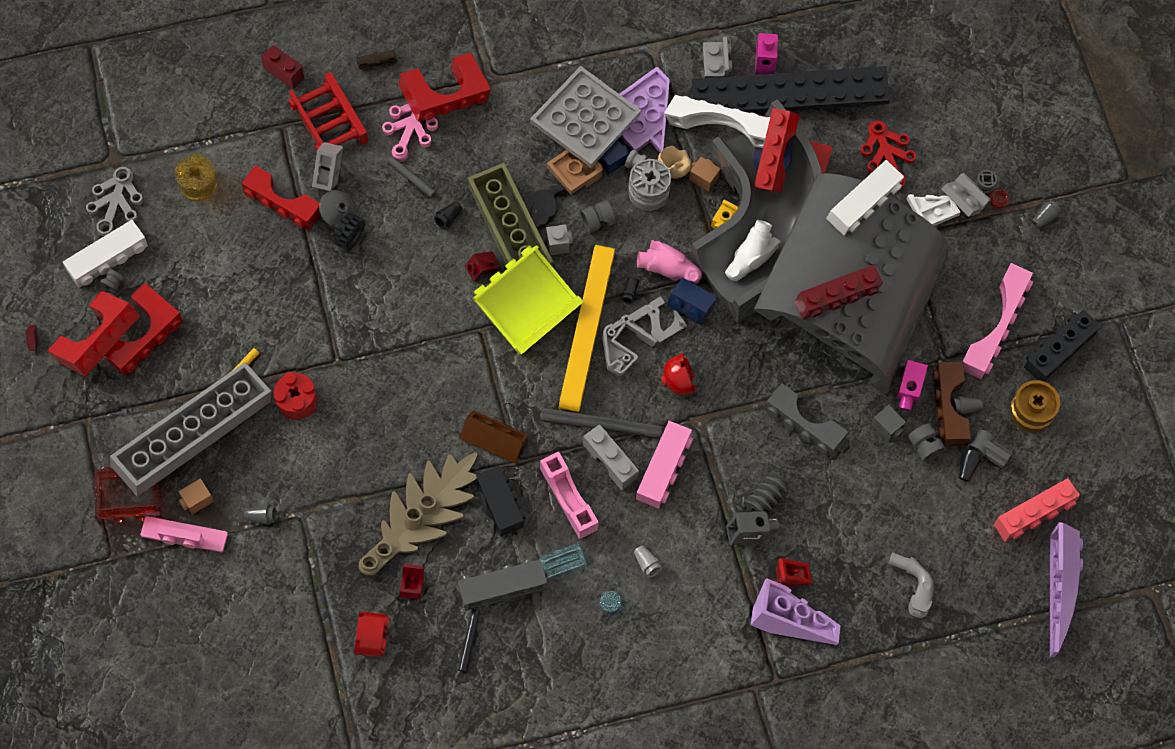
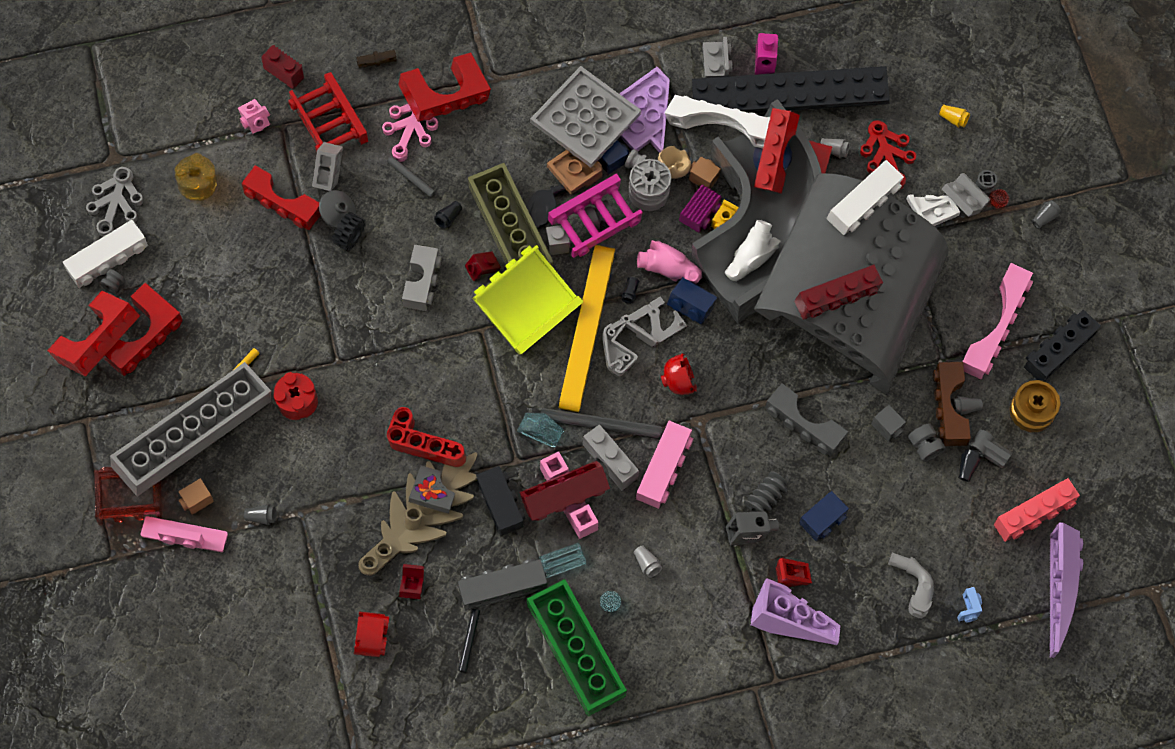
dark red tile [25,325,38,351] -> none
reddish brown panel [460,410,529,463] -> none
dark pink torso [896,360,928,412] -> none
none -> bright pink brick [238,99,270,134]
none -> red beam [387,407,467,467]
none -> light grey arch [402,245,442,311]
none -> dark grey tile [408,465,455,514]
none -> clear light blue slope [517,413,563,448]
none -> dark red brick [520,461,610,521]
none -> green brick [527,579,627,717]
none -> dark pink fence [548,174,643,258]
none -> magenta brick [679,185,722,233]
none -> dark blue brick [799,491,849,542]
none -> light grey cone [820,138,850,159]
none -> yellow cone [939,105,970,128]
none -> light blue bracket [957,587,982,623]

